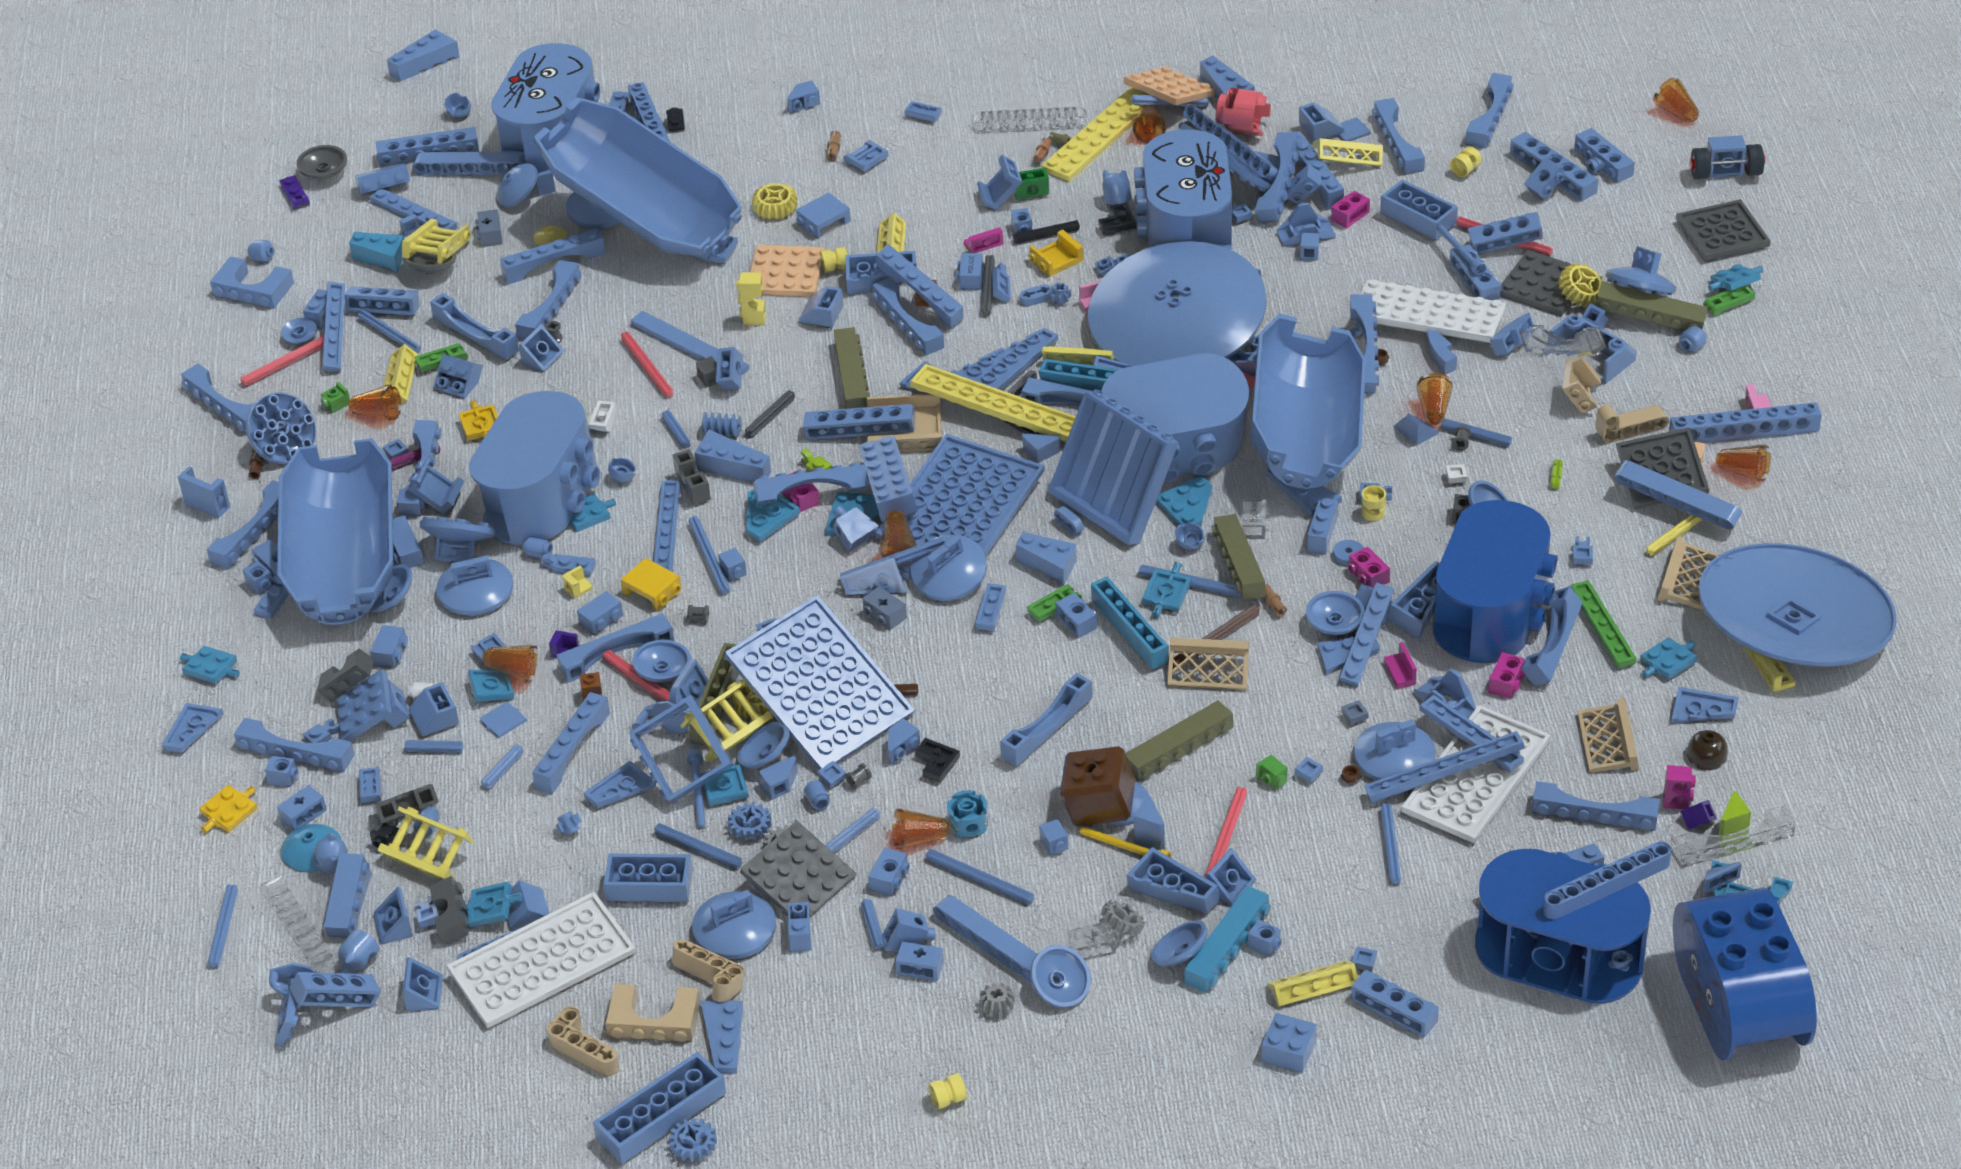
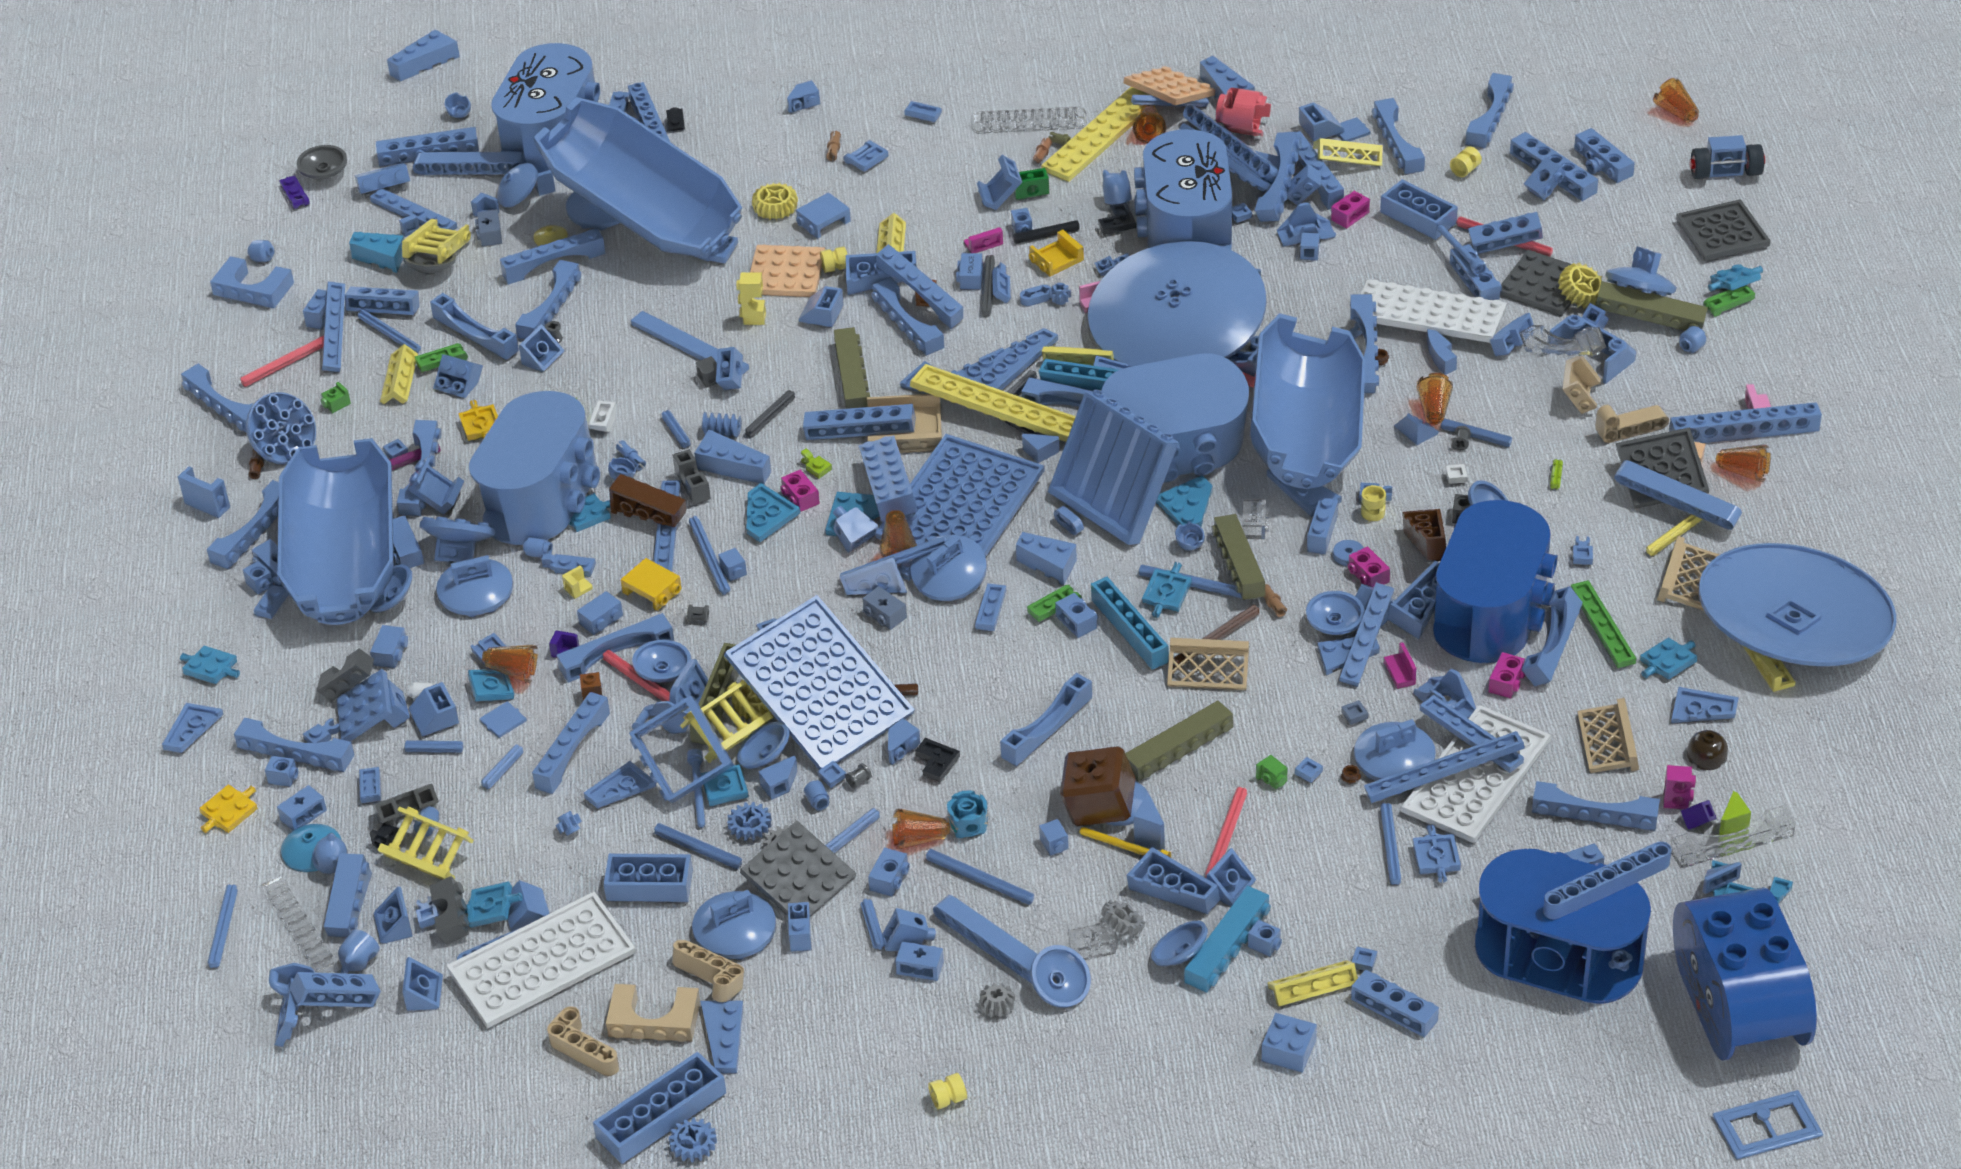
medium blue dish [281,318,317,344] -> none
clear orange cone [348,385,401,421] -> none
coral axle [621,331,674,398] -> none
medium blue arch [753,463,869,505] -> none
none -> medium blue panel [471,193,500,217]
none -> reddish brown wedge [609,474,686,527]
none -> medium blue pin [616,440,646,471]
none -> reddish brown wedge [1402,509,1446,562]
none -> medium blue plate [1412,824,1461,883]
none -> medium blue door [1712,1090,1823,1160]

